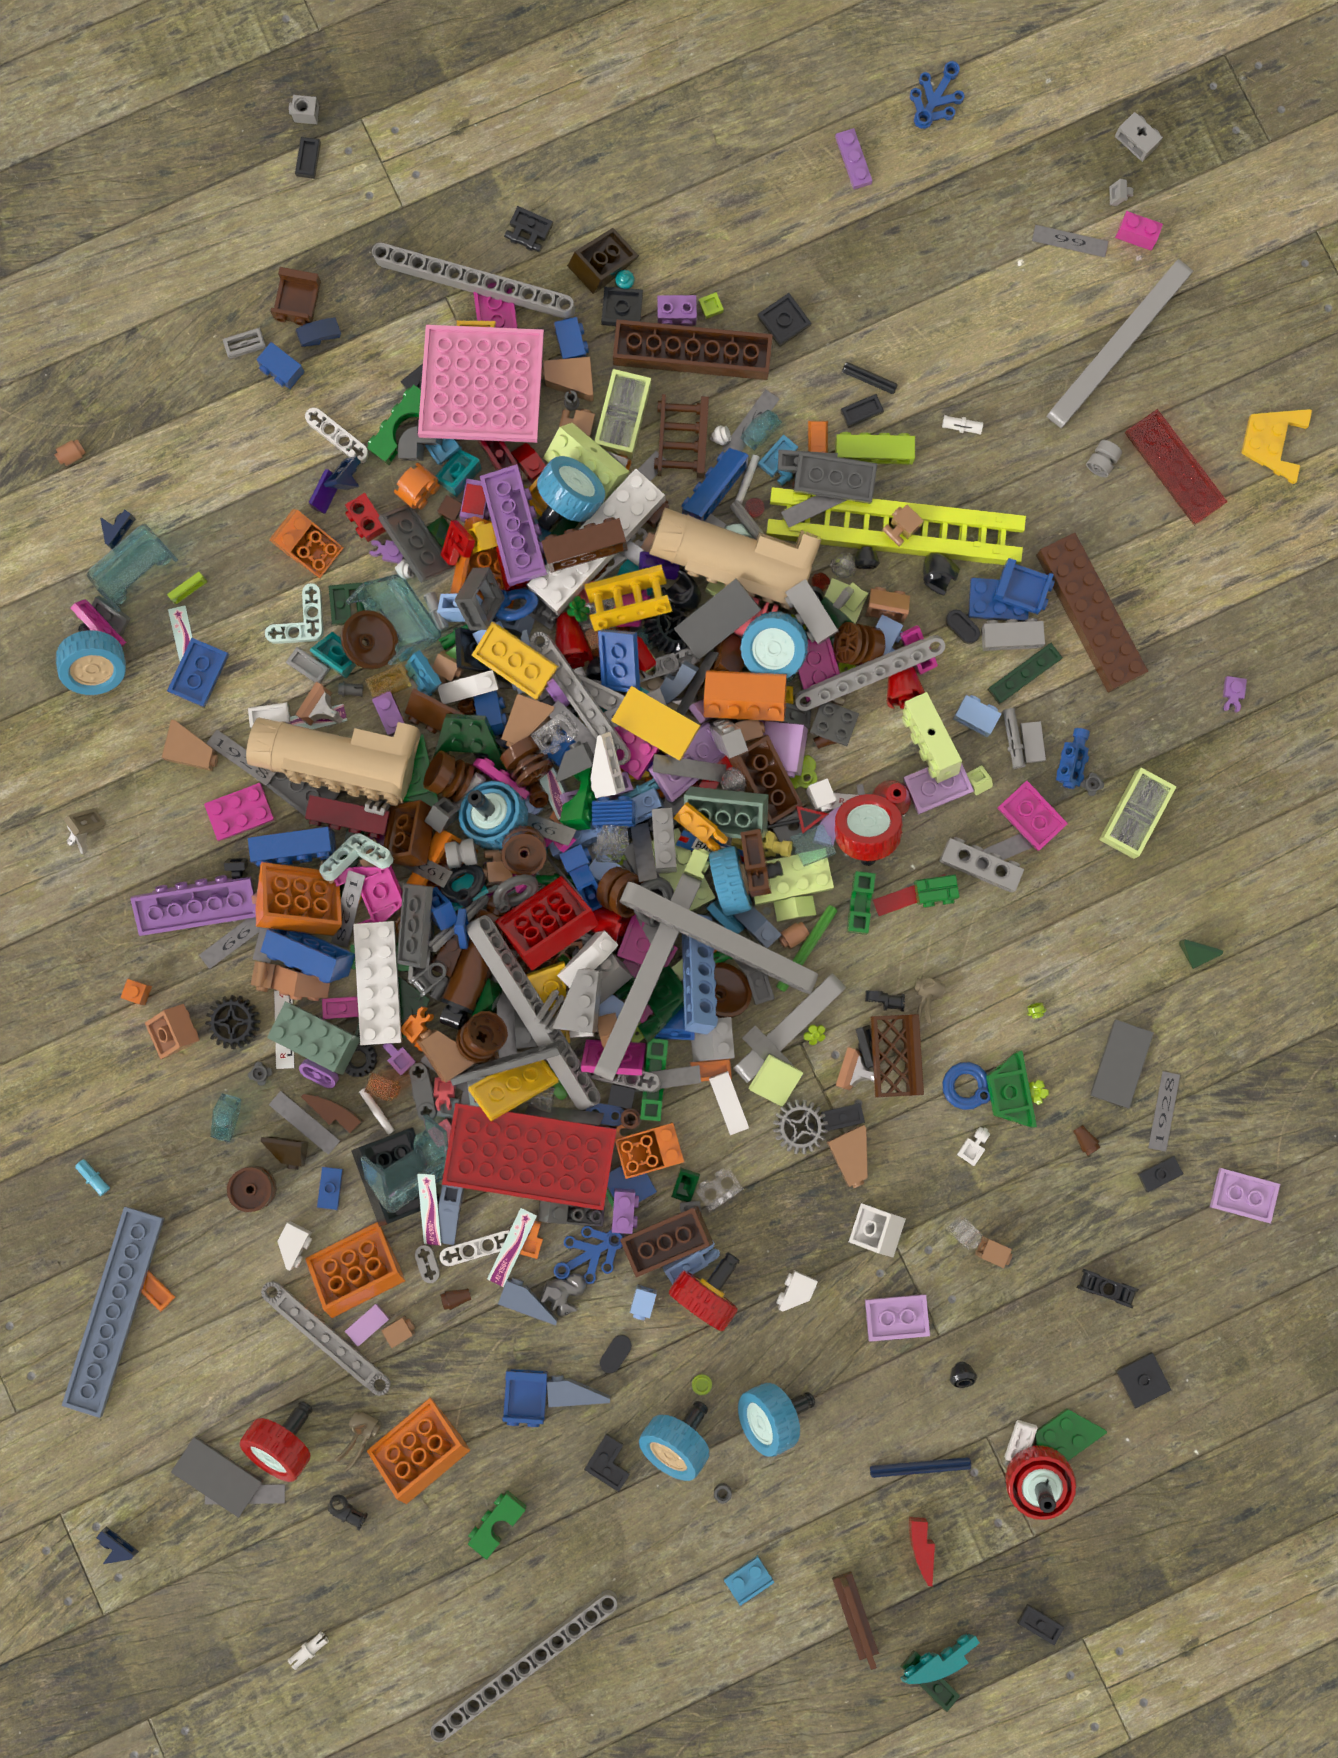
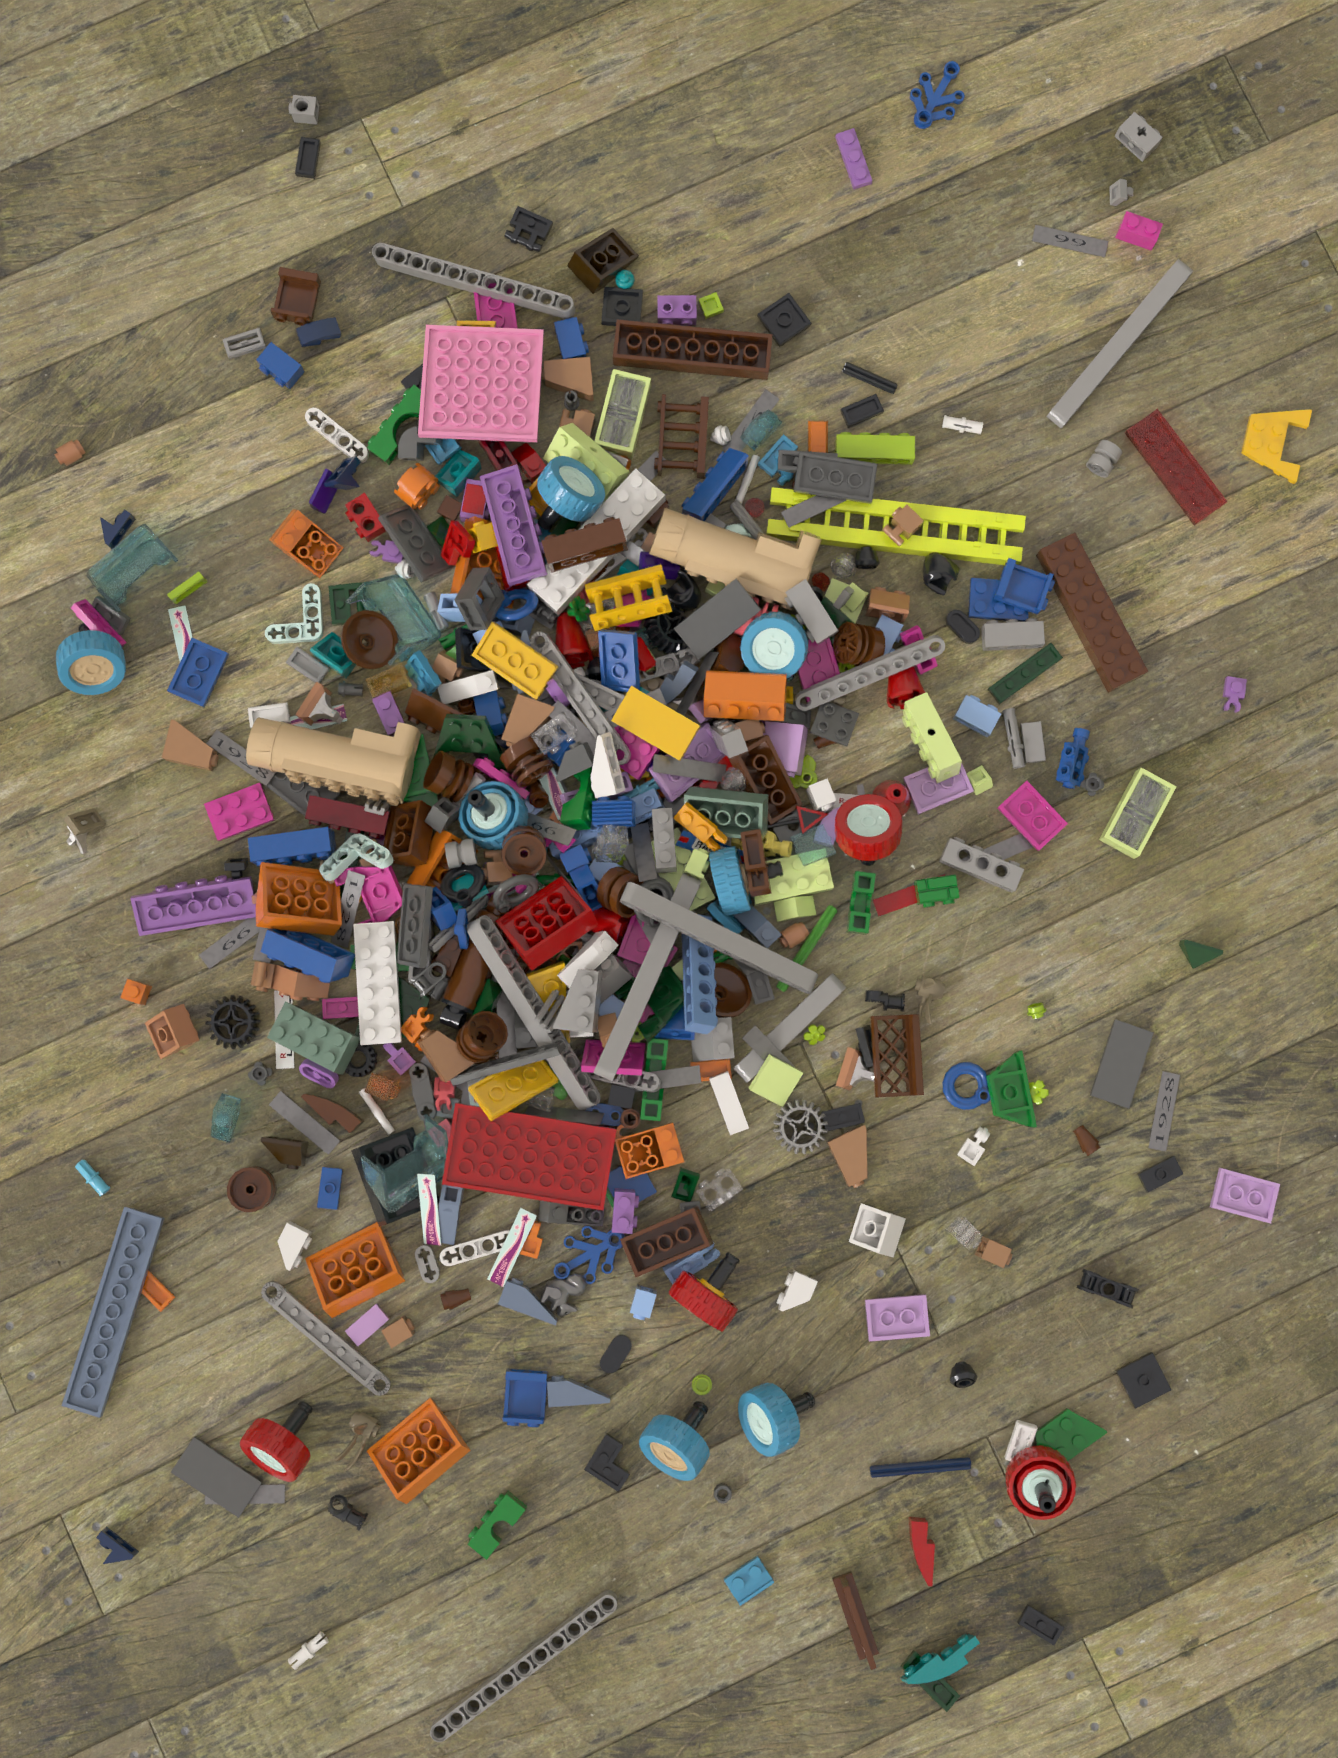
flat silver sticker [403,859,452,888] -> none

